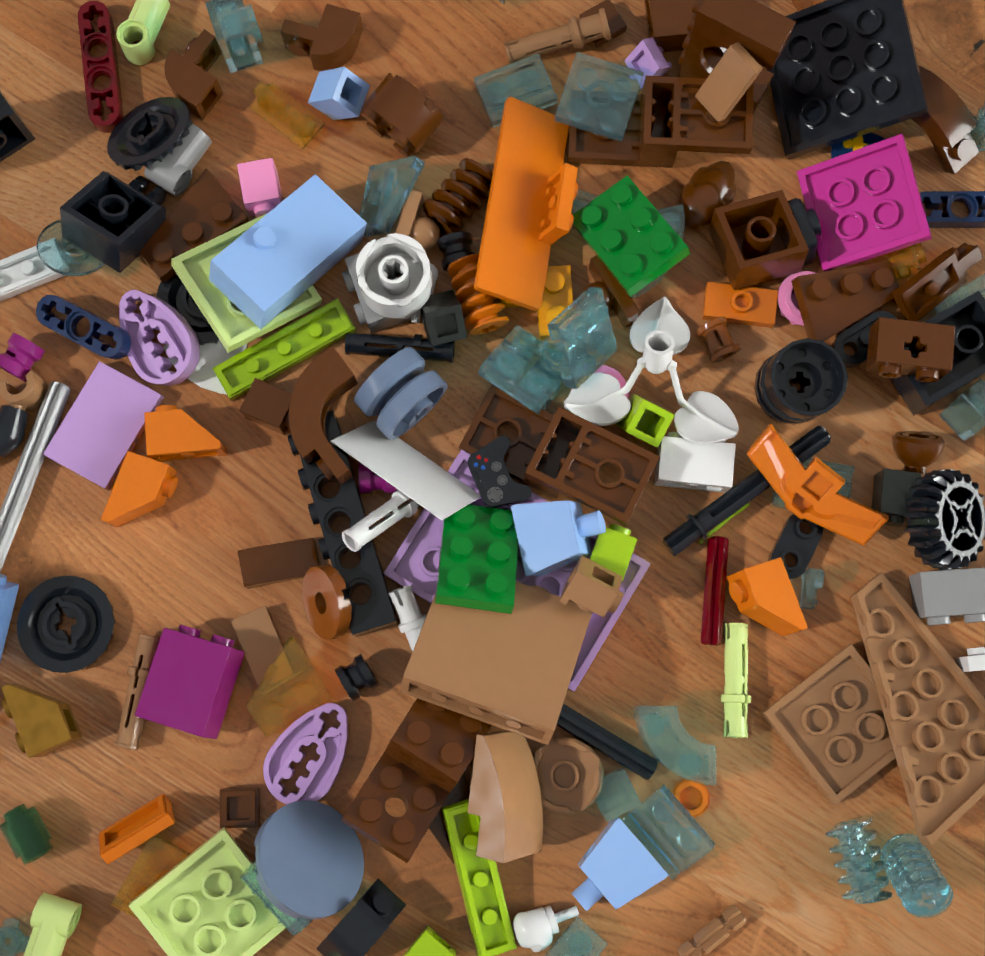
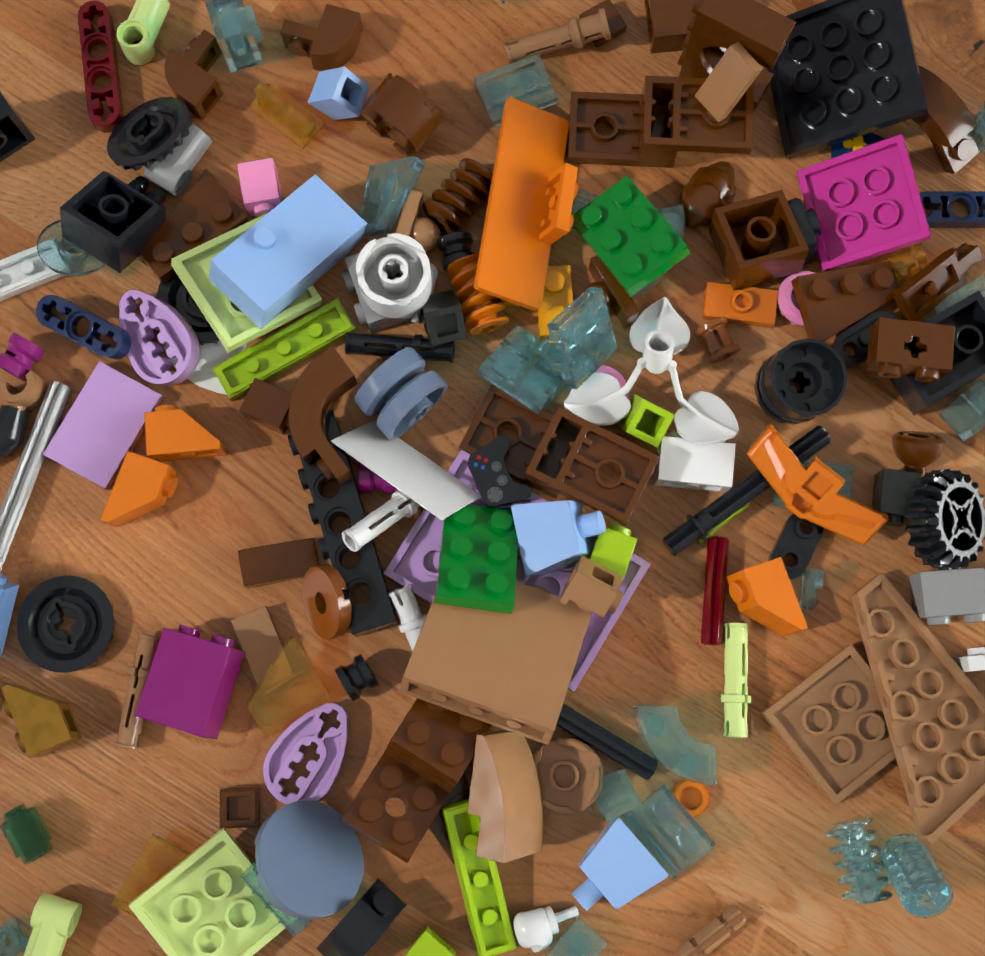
orange tile [98,793,175,865] -> none
clear light blue plate [555,52,644,142] -> none
lavender tile [625,37,672,90] -> none

